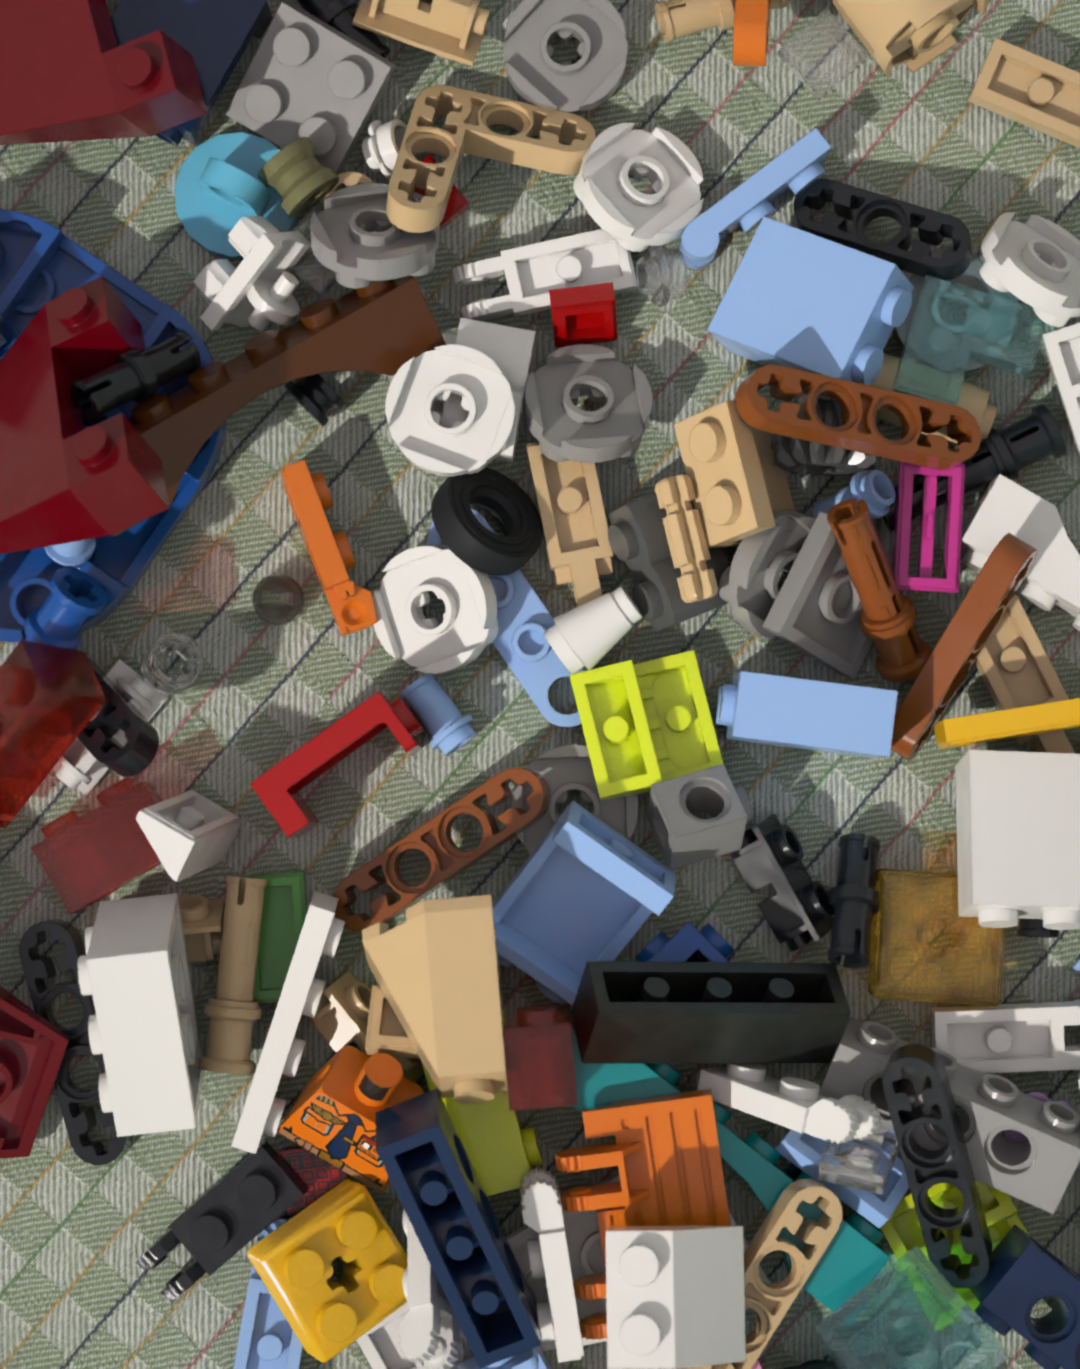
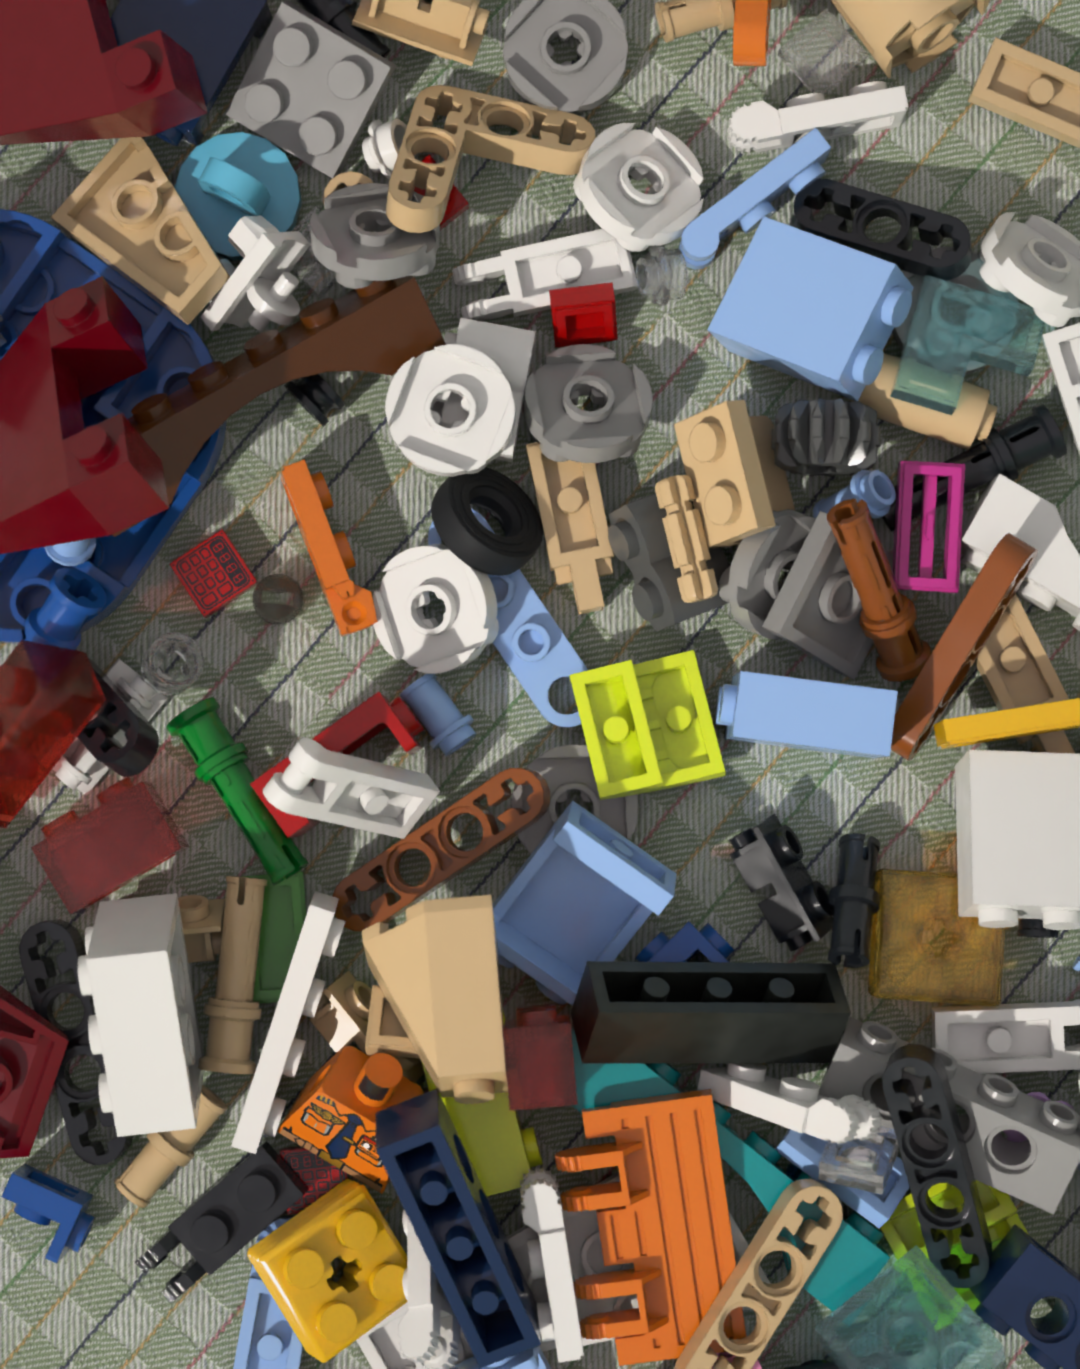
black pin [70,332,201,421] -> none
white slope [135,790,242,883] -> none
olive wheel [258,137,339,218] -> none
white cone [544,586,643,674] -> none
white slope [605,1225,746,1369] -> none
light grey brick [647,764,752,870] -> none
dark orange beam [735,365,981,470] -> none
none -> blue bracket [1,1163,95,1264]
none -> tan wing [50,137,230,325]
none -> tan pin [114,1085,227,1208]
none -> green pin [166,697,309,885]
none -> tile [169,529,259,618]
none -> white plate [263,737,440,839]
none -> white hinge [727,81,908,154]

